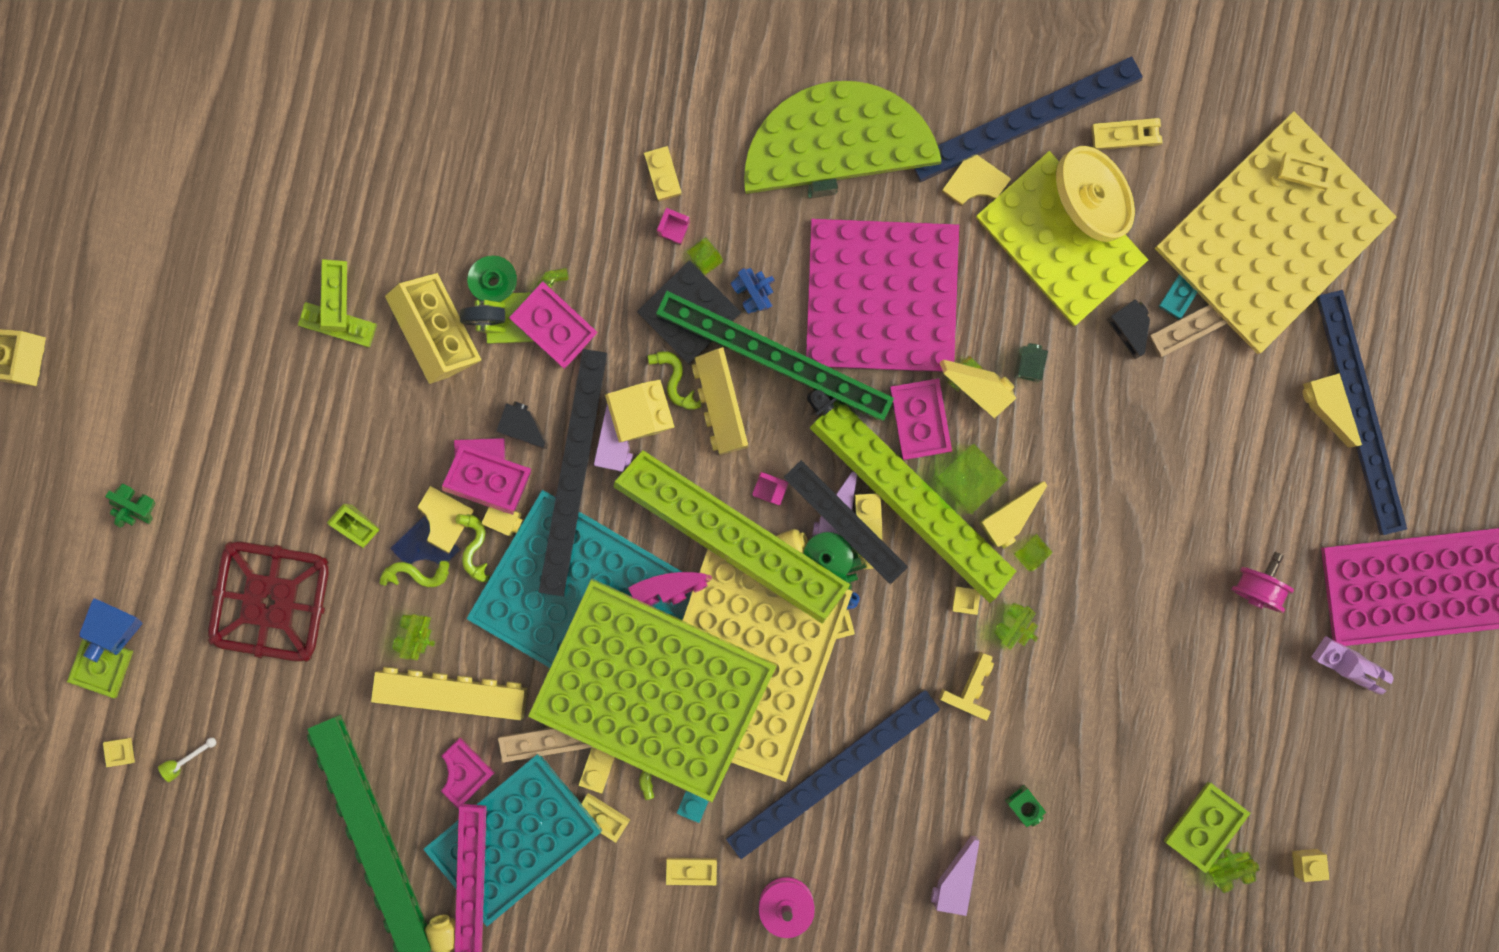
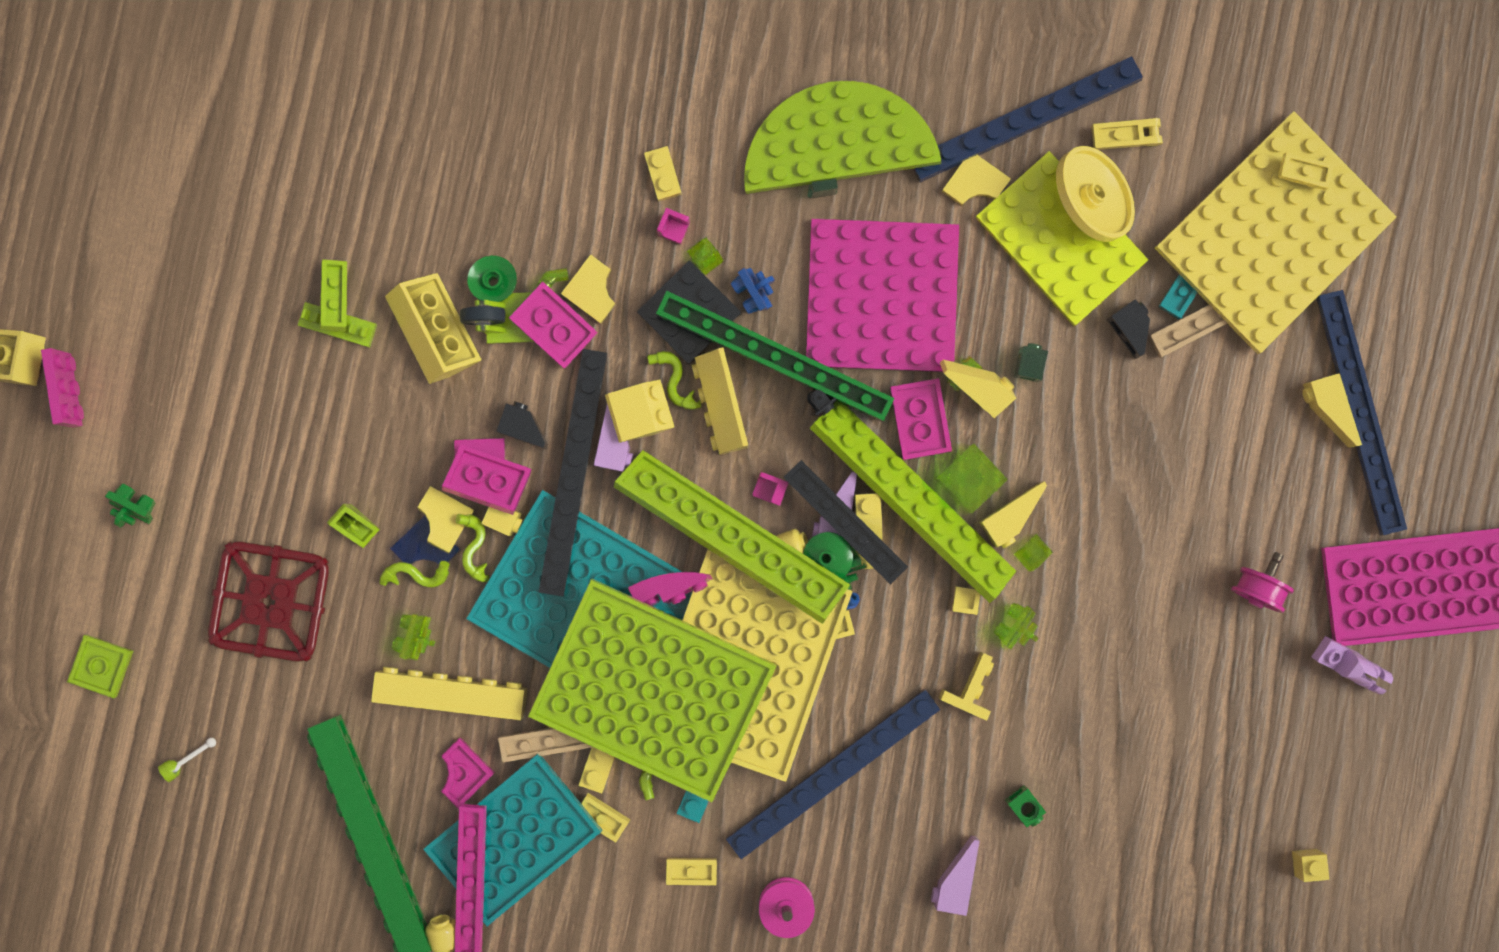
blue torso [79,598,142,663] -> none
light yellow plate [103,738,135,767] -> none
lime plate [1164,782,1251,873] -> none
clear neon green hips [1207,848,1260,893] -> none
none -> dark pink plate [41,348,84,428]
none -> light yellow tile [561,255,616,324]

